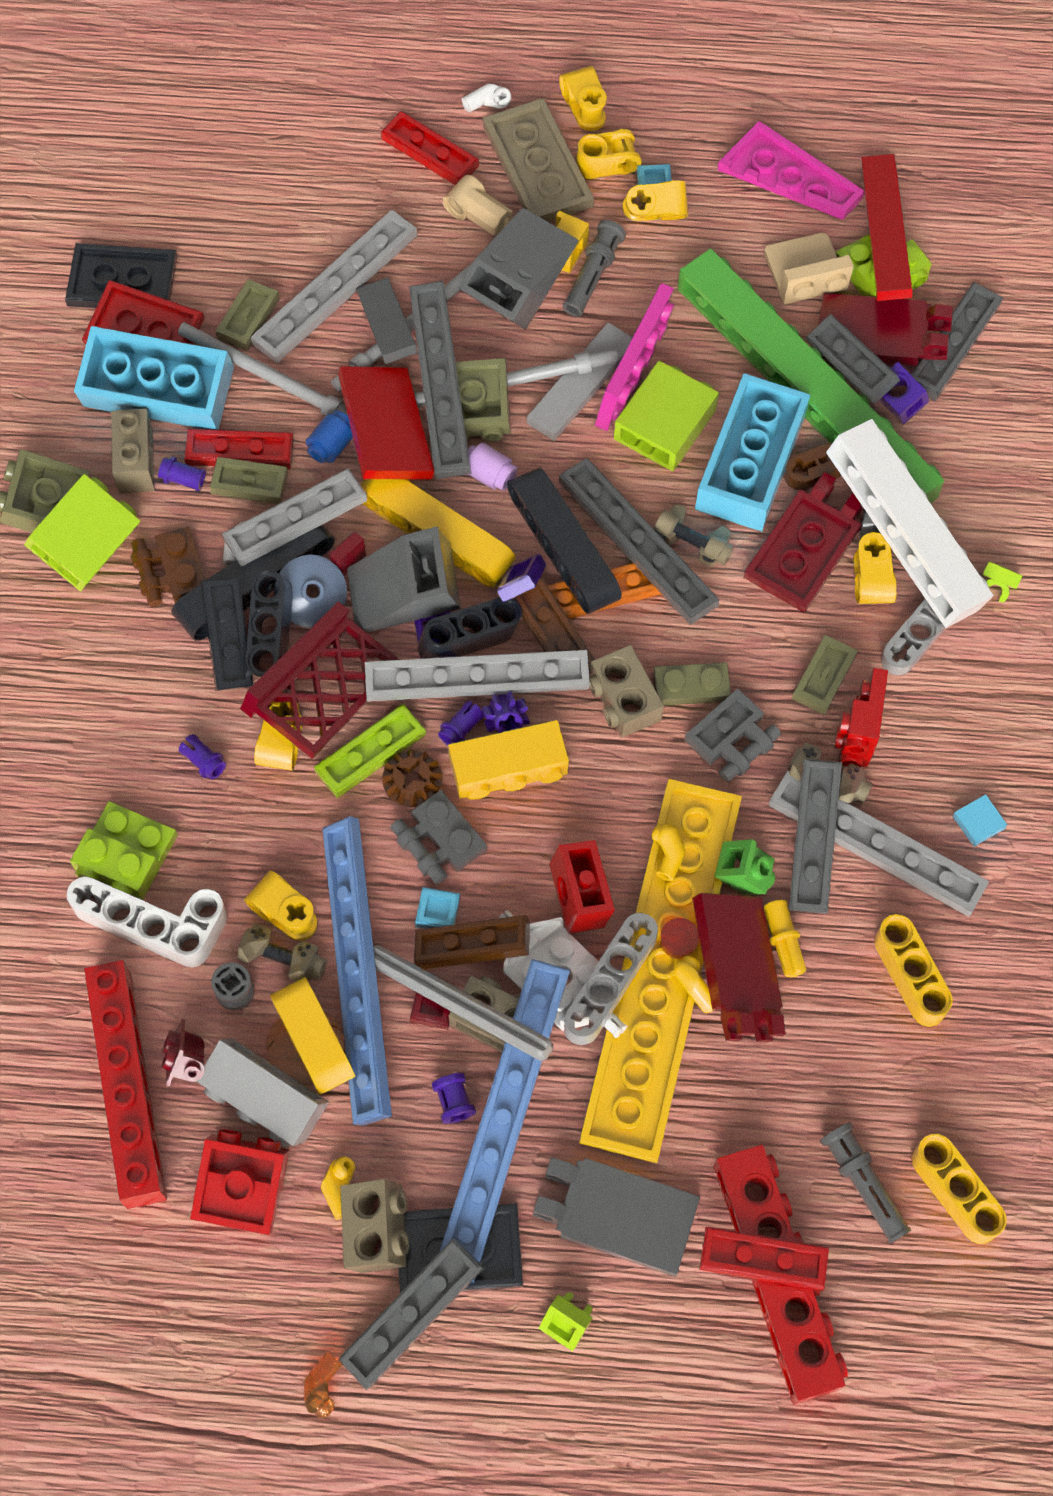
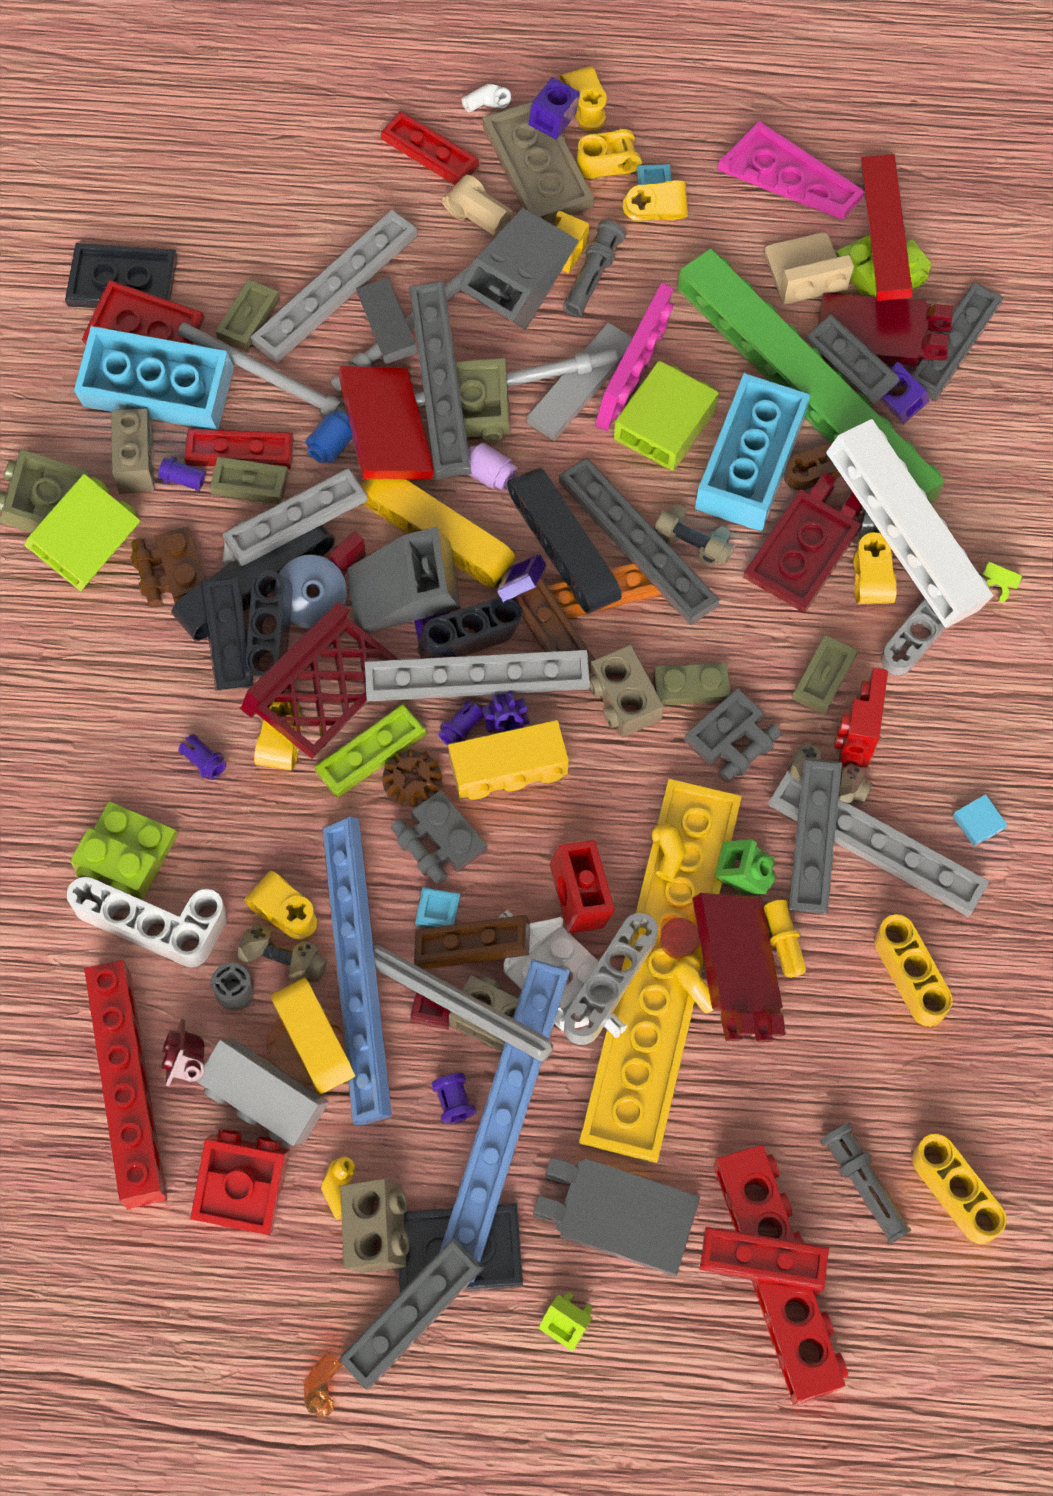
none -> dark purple brick [528,77,580,140]

